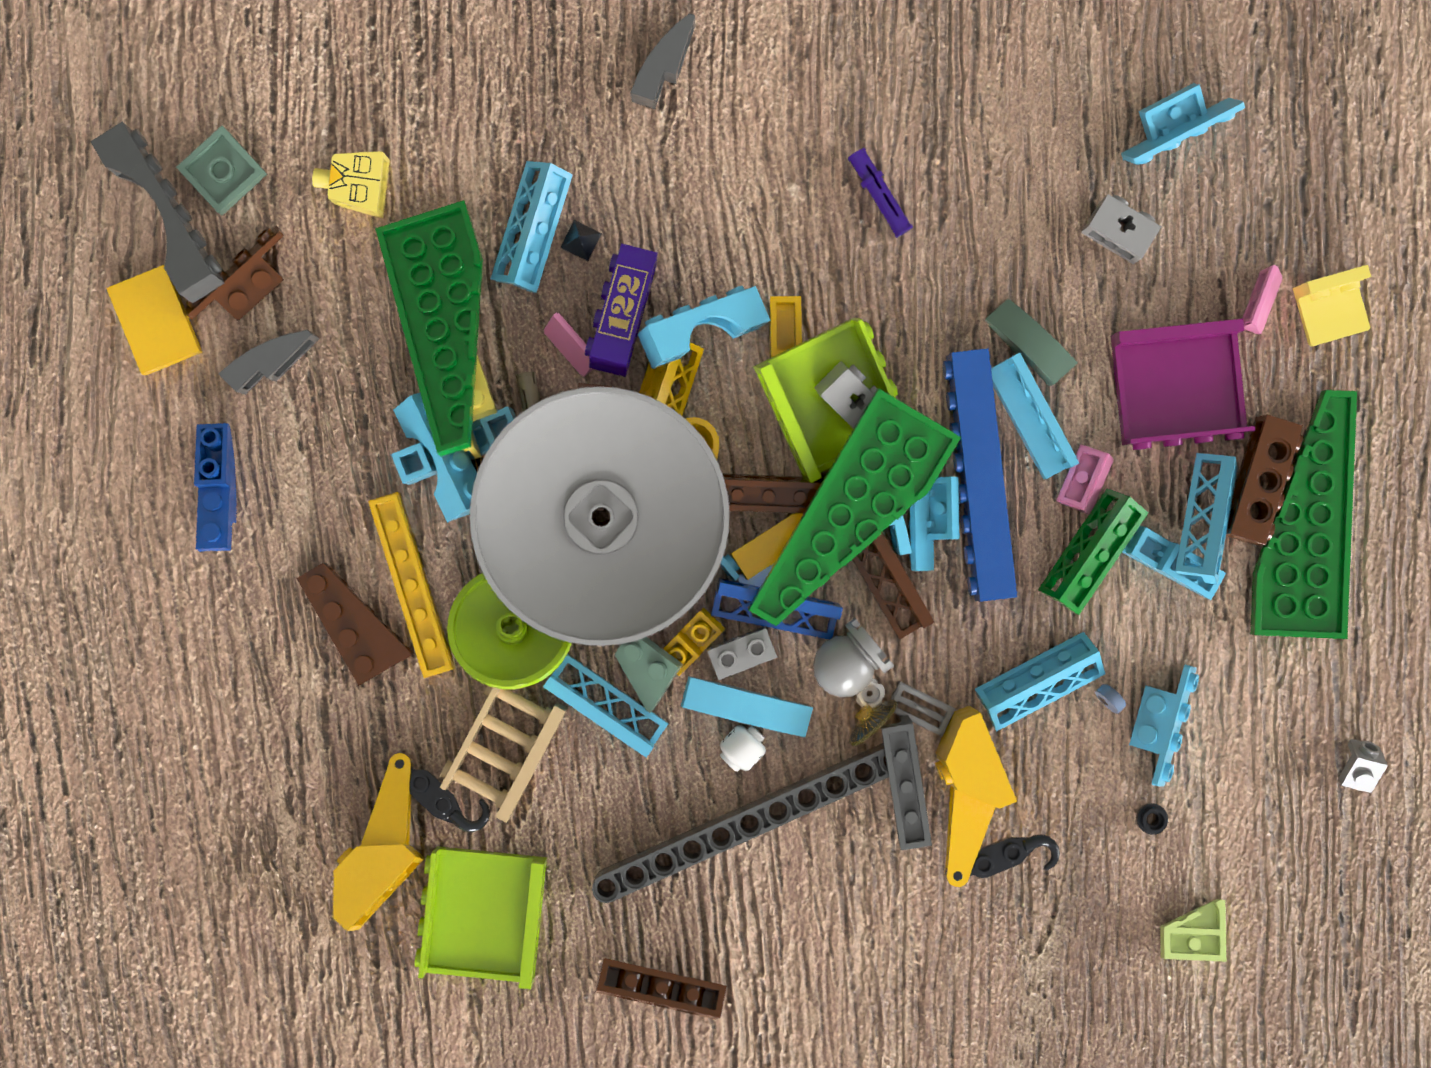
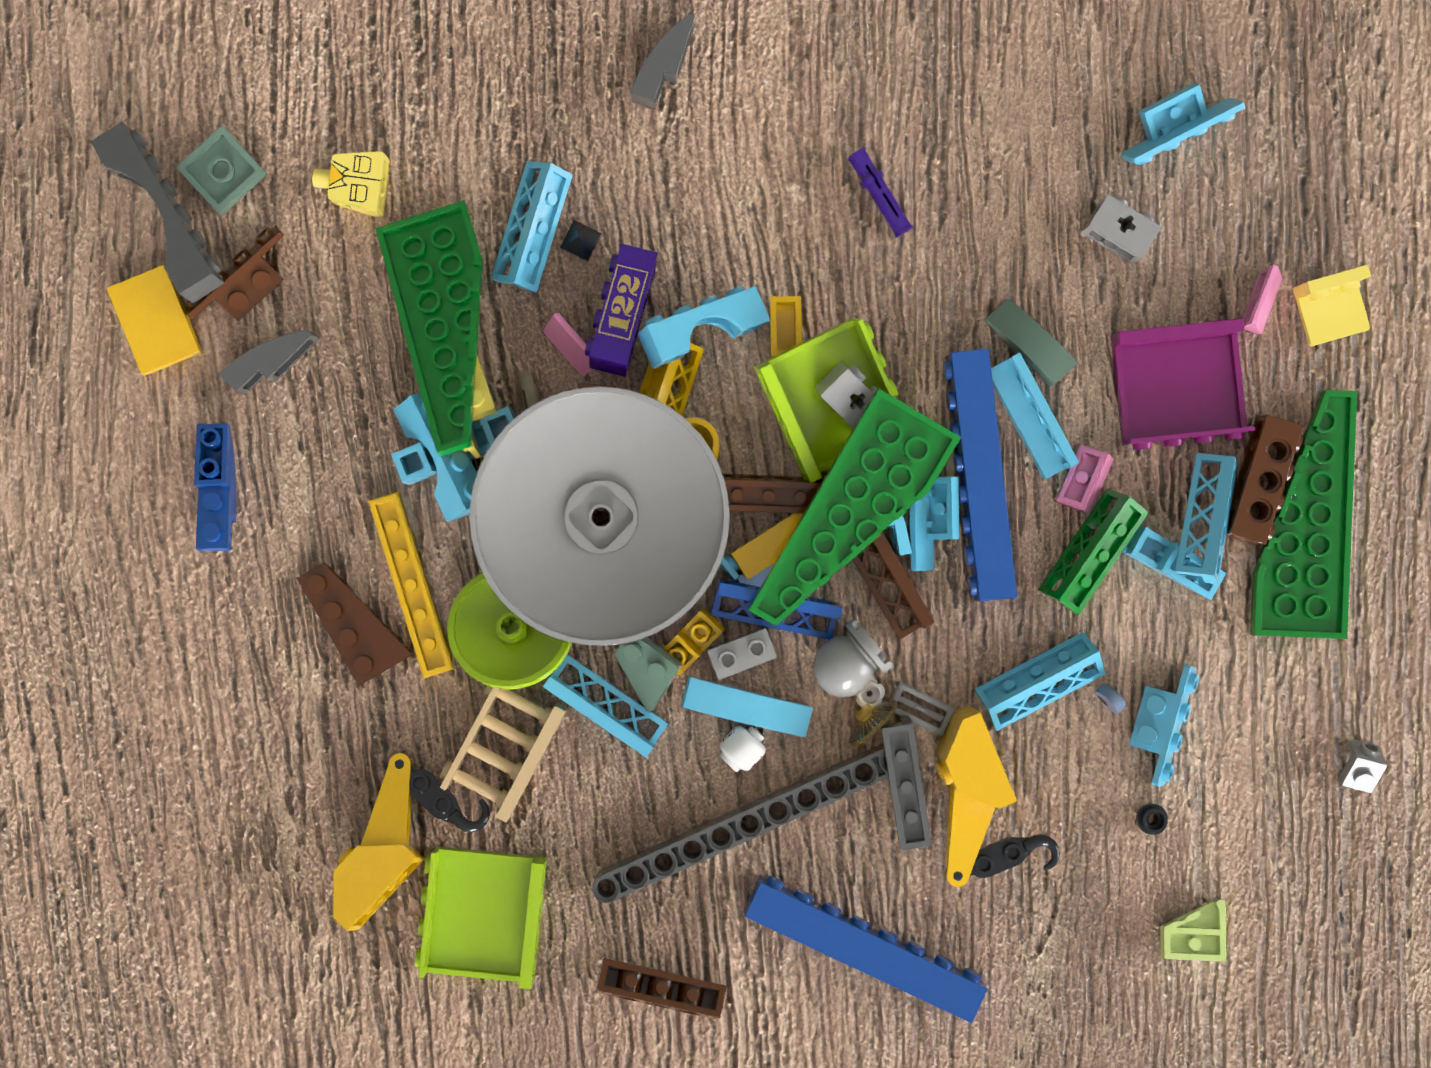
none -> blue brick [744,875,988,1023]

